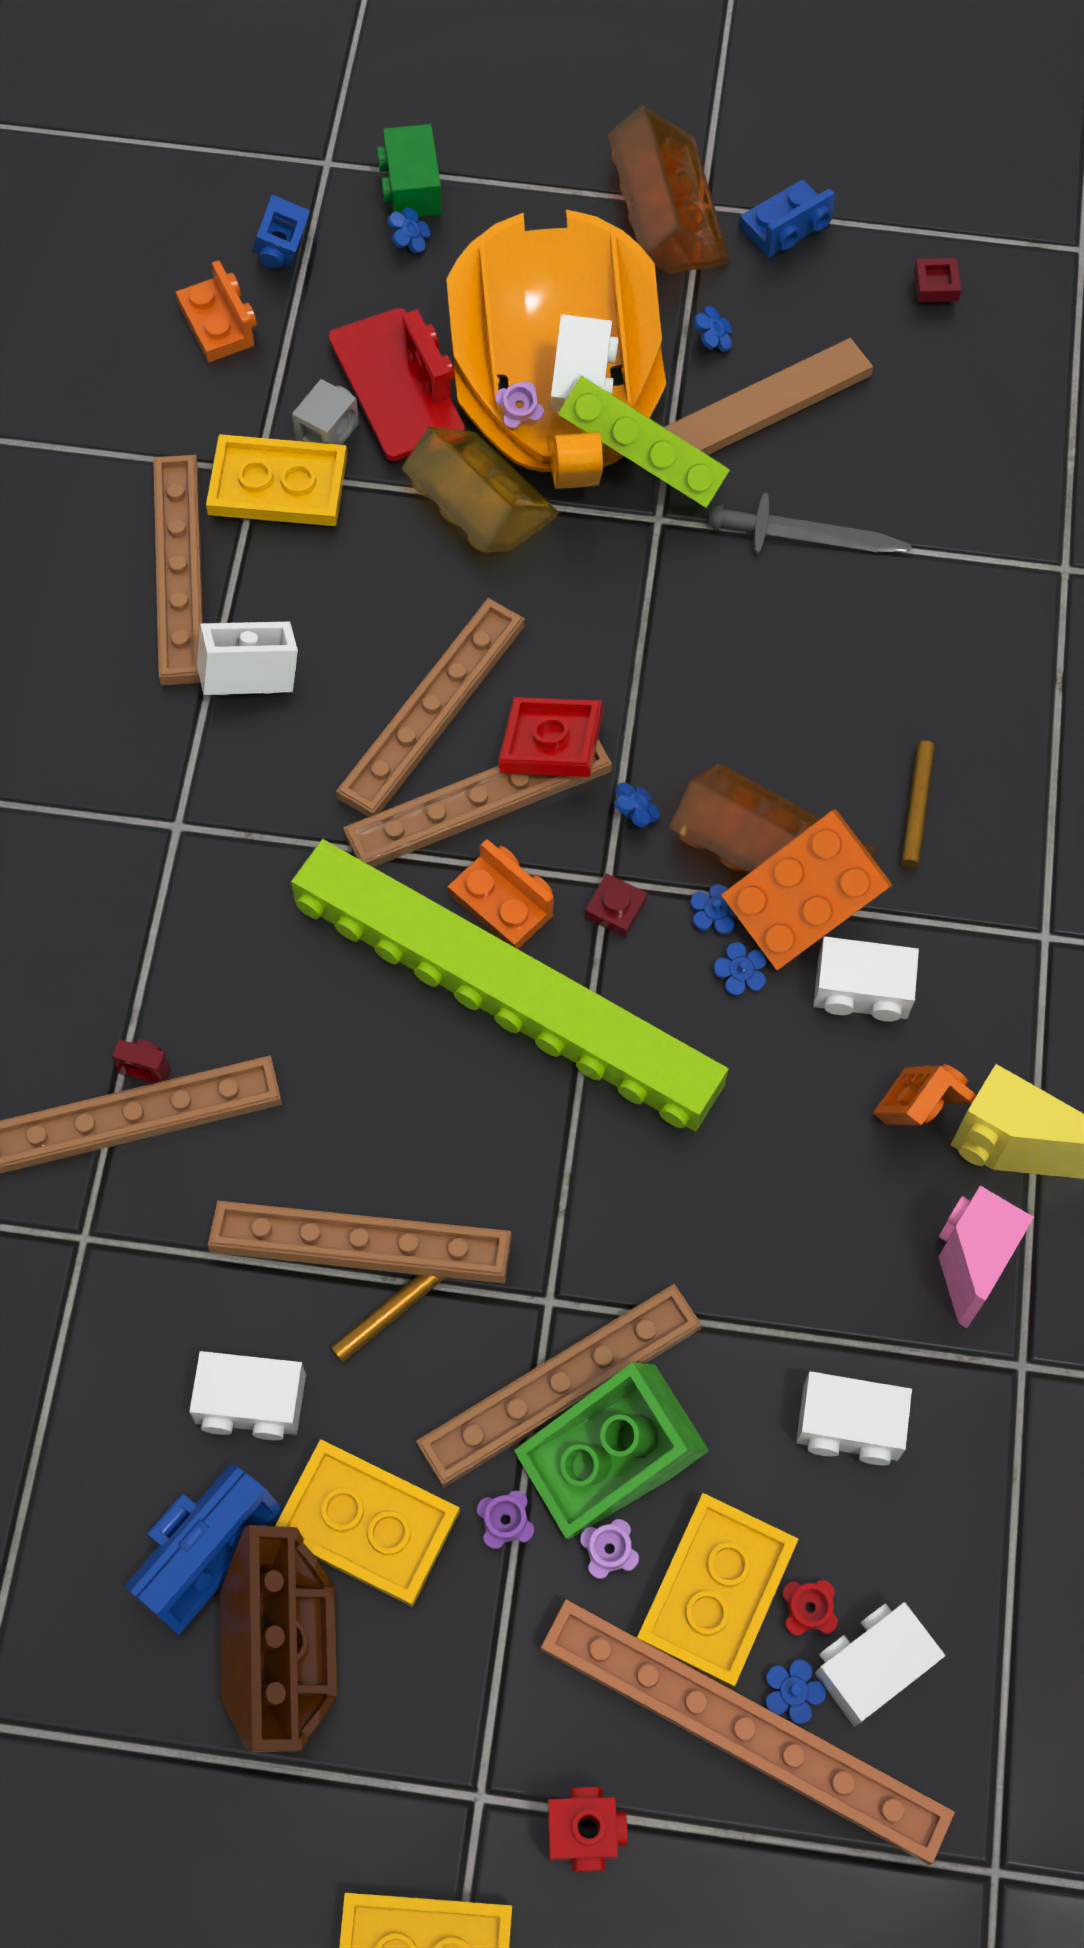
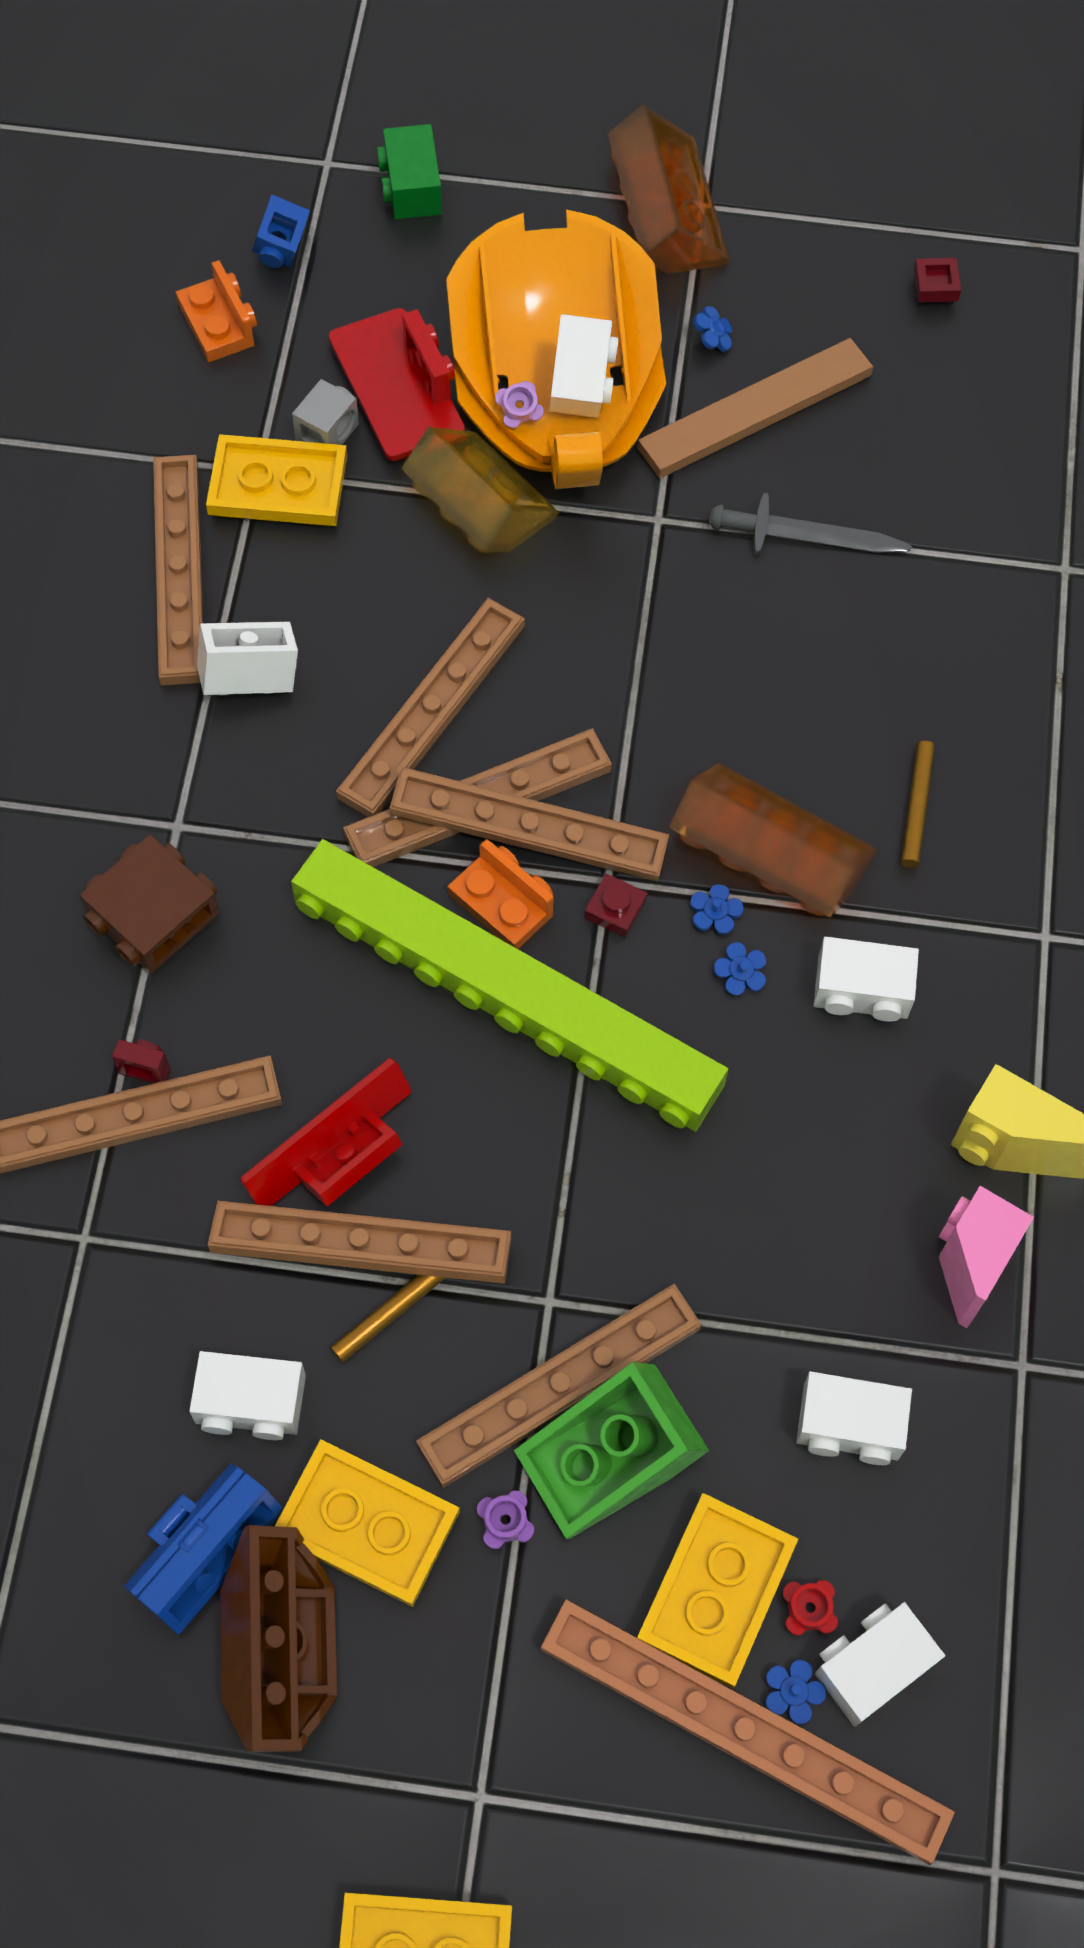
blue plant [388,207,430,254] -> none
red tile [498,697,603,777] -> none
red brick [548,1787,627,1872] -> none
lime brick [558,374,730,508] -> none
lavender plate [580,1519,639,1579] -> none
blue plant [614,783,660,827] -> none
orange plate [721,809,893,970] -> none
blue bracket [738,179,836,258] -> none
orange bracket [873,1064,977,1125] -> none
none -> reddish brown brick [80,834,220,975]
none -> red bracket [240,1058,411,1206]
none -> medium nougat tile [389,767,669,882]

